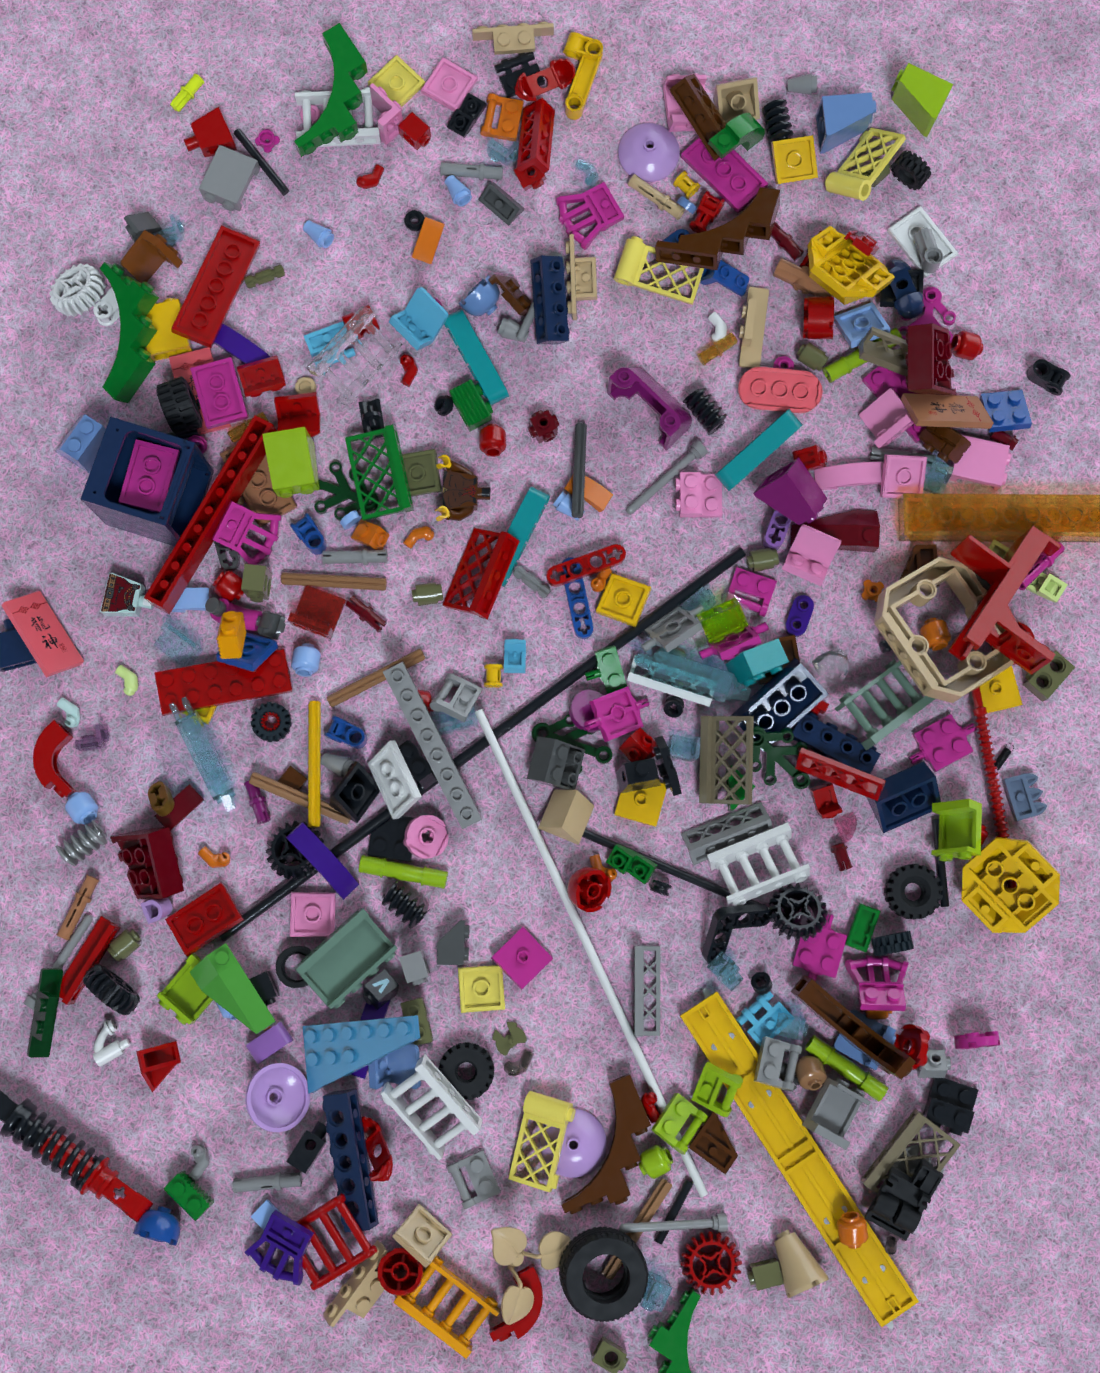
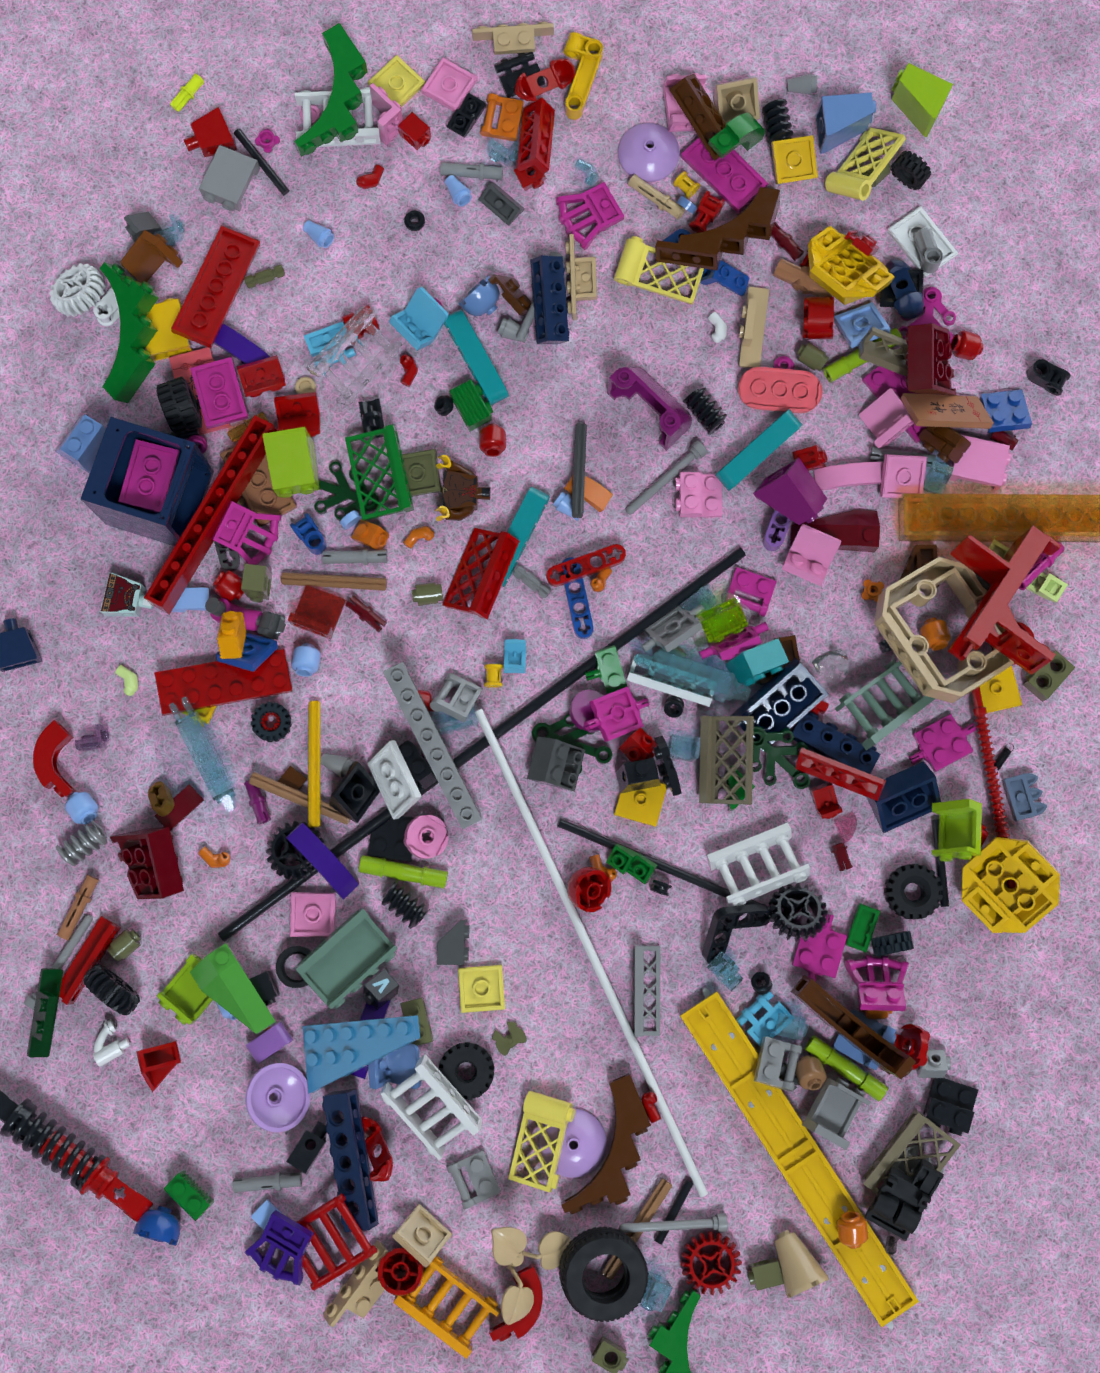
coral tile [2,591,84,678] -> none
light aqua arm [57,697,80,728] -> none
lavender plate [140,897,172,924] -> none
clear light blue panel [154,622,203,667] -> none
red plate [165,883,244,957] -> none
light grey arm [189,1145,210,1180] -> none
blue piece [324,716,368,749] -> none
medium nougat axle [327,649,425,707] -> none
light grey brick [399,950,431,986] -> none
orange slope [412,217,445,264] -> none
dark pink plate [491,927,554,990] -> none
clear smoke arm [504,1049,534,1076] -> none
dark red brick [527,410,560,444] -> none
tan slope [538,790,594,845] -> none
yellow plate [596,573,652,627] -> none
lime head [638,1145,673,1179] -> none
lime plate [651,1093,708,1155] -> none
light grey fence [681,802,773,865] -> none
reddish brown wing [688,1111,738,1175] -> none
lime plate [691,1062,743,1117] -> none
clear yellow axle [697,333,737,366] -> none
olive brick [746,547,779,572] -> none
dark purple plate [785,595,814,637] -> none
dark pink plate [954,1031,1000,1049] -> none

